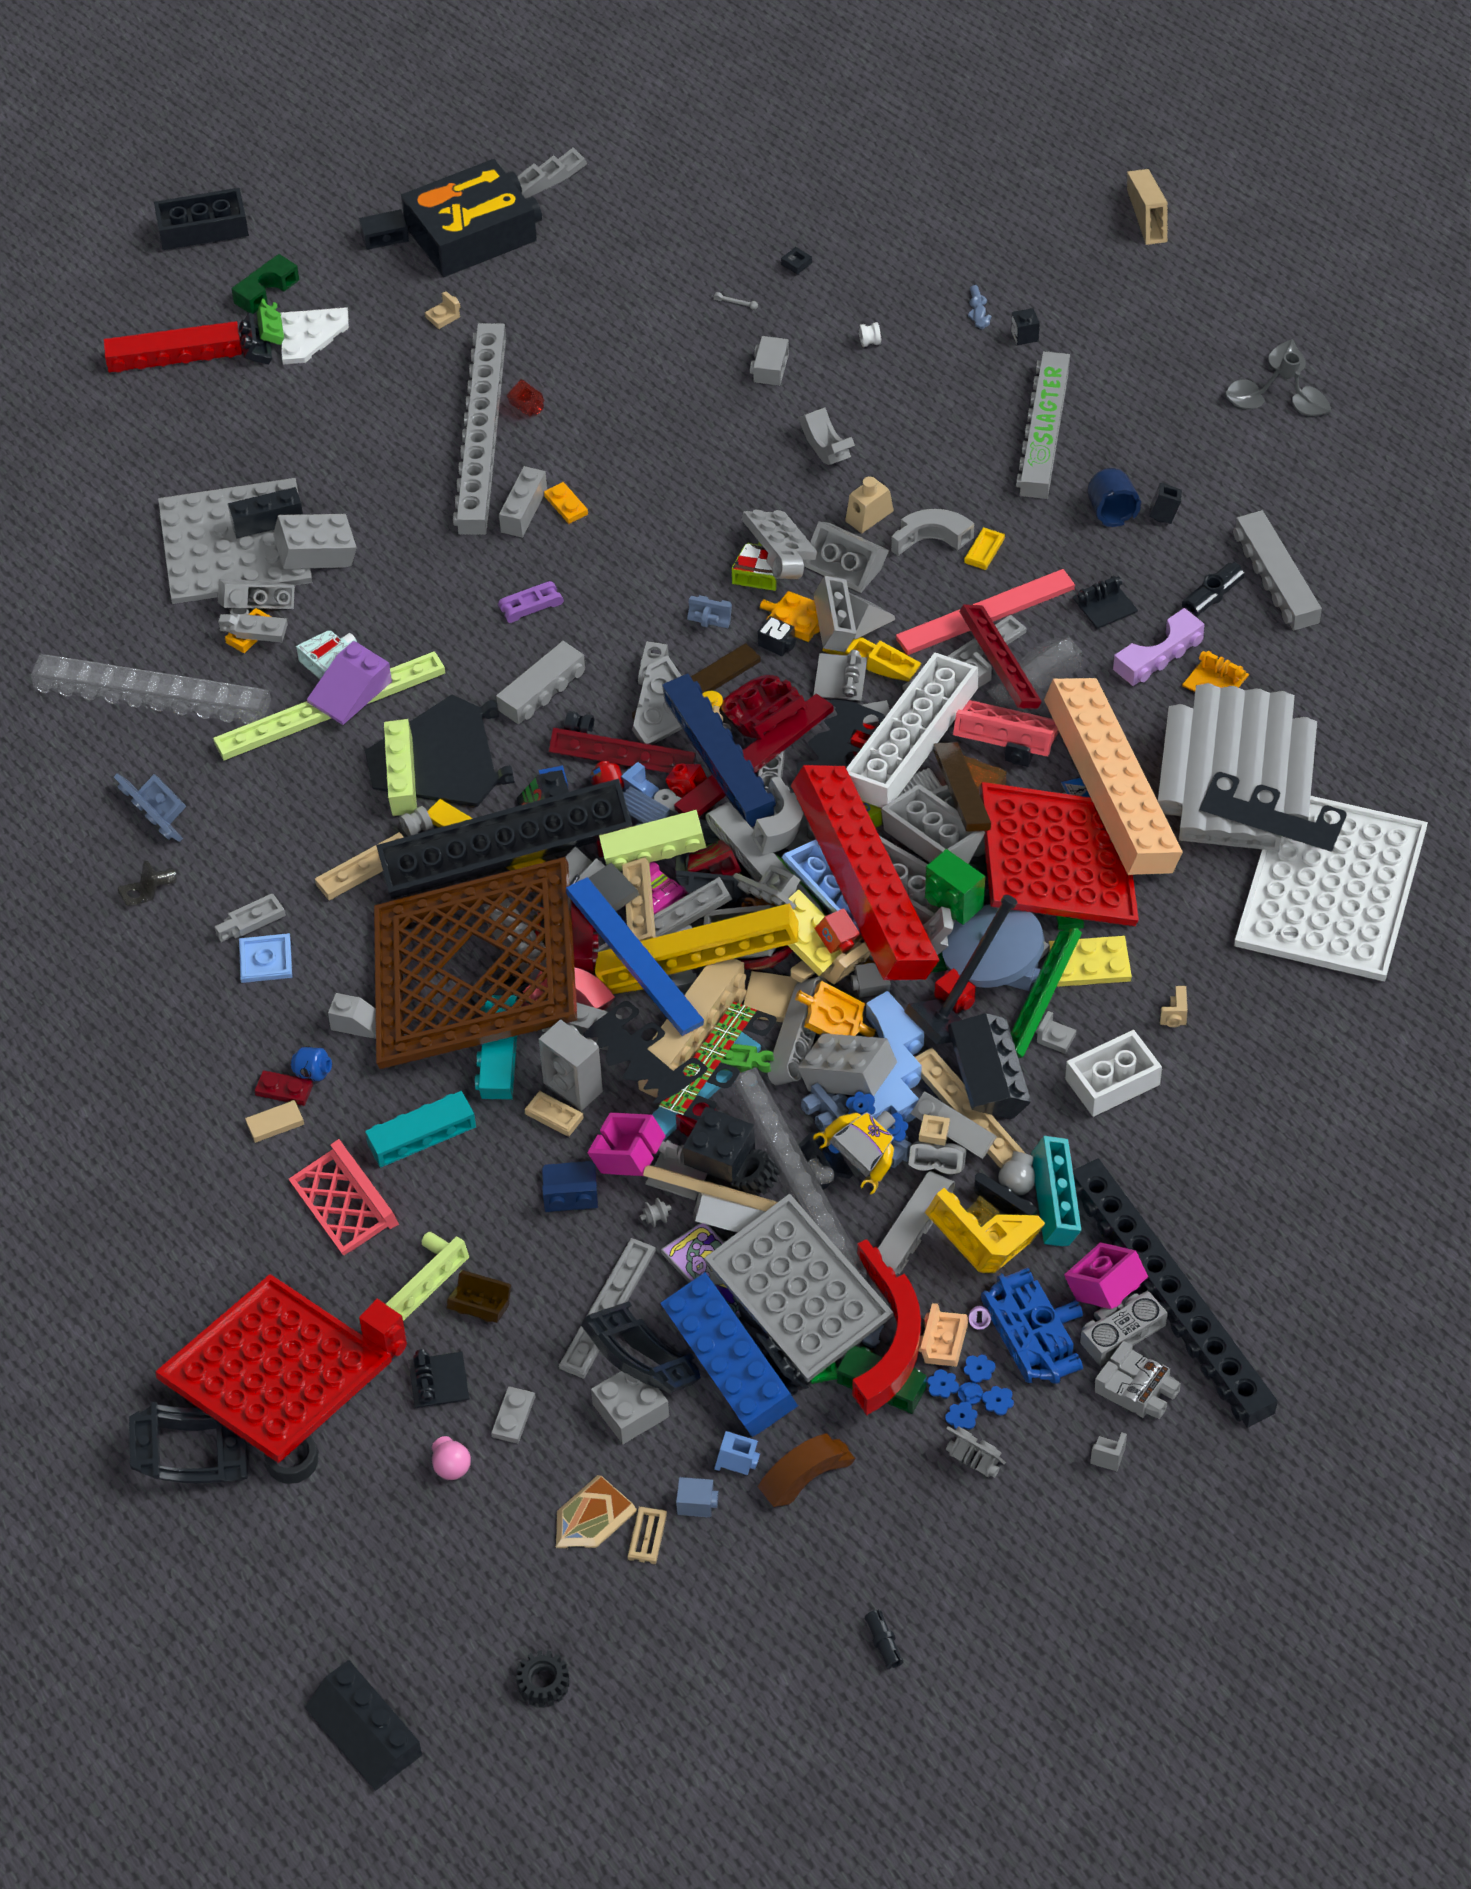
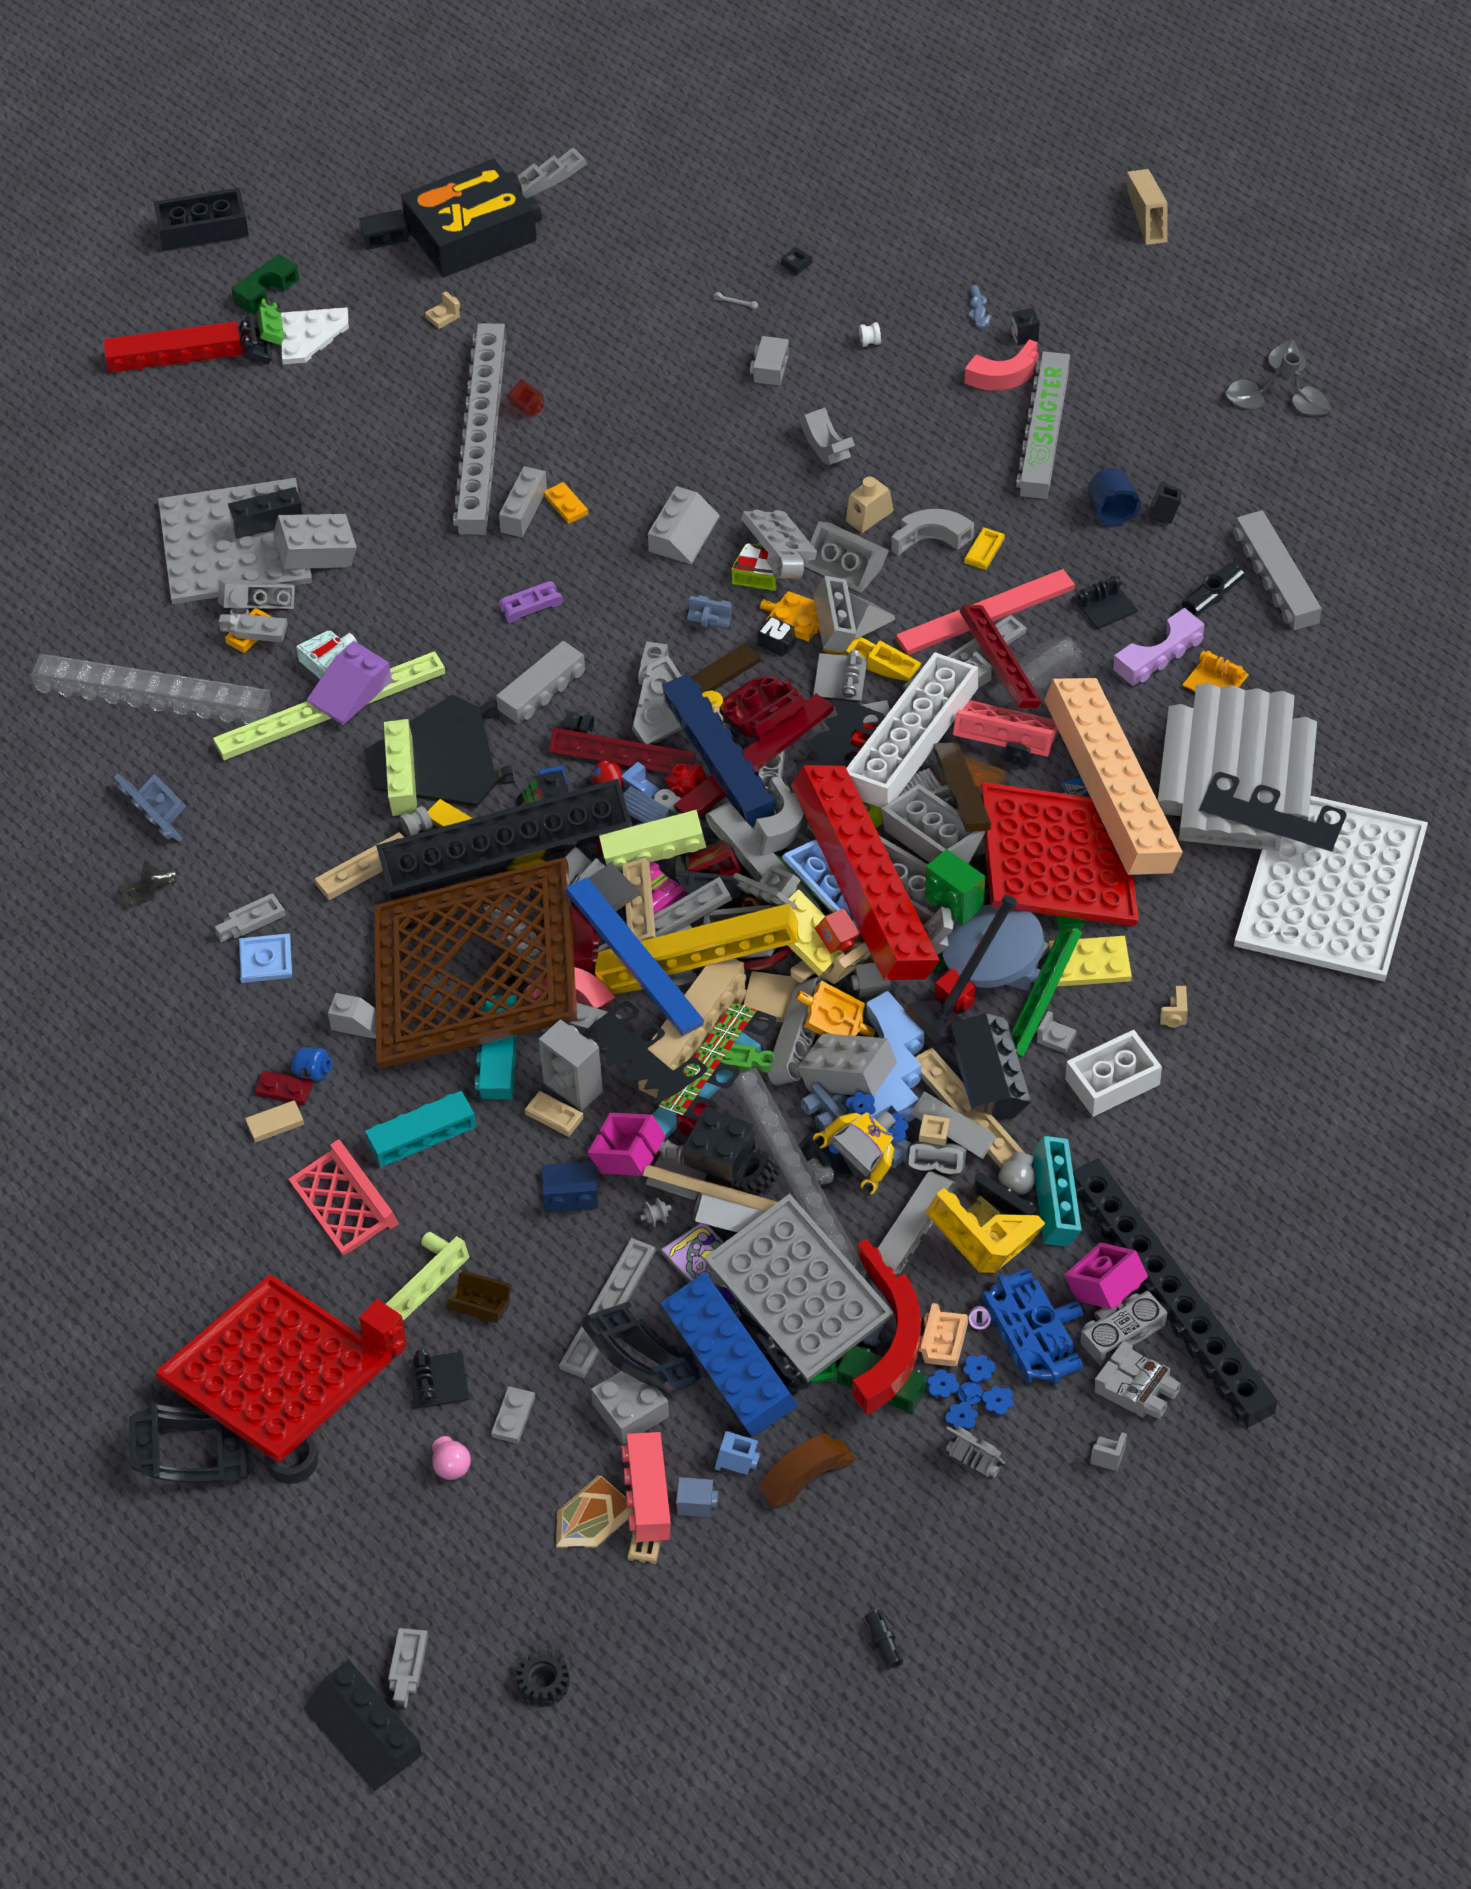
none -> light grey hinge [389,1628,428,1709]
none -> coral brick [621,1432,671,1542]
none -> light grey slope [648,486,720,565]
none -> coral arch [965,339,1039,391]

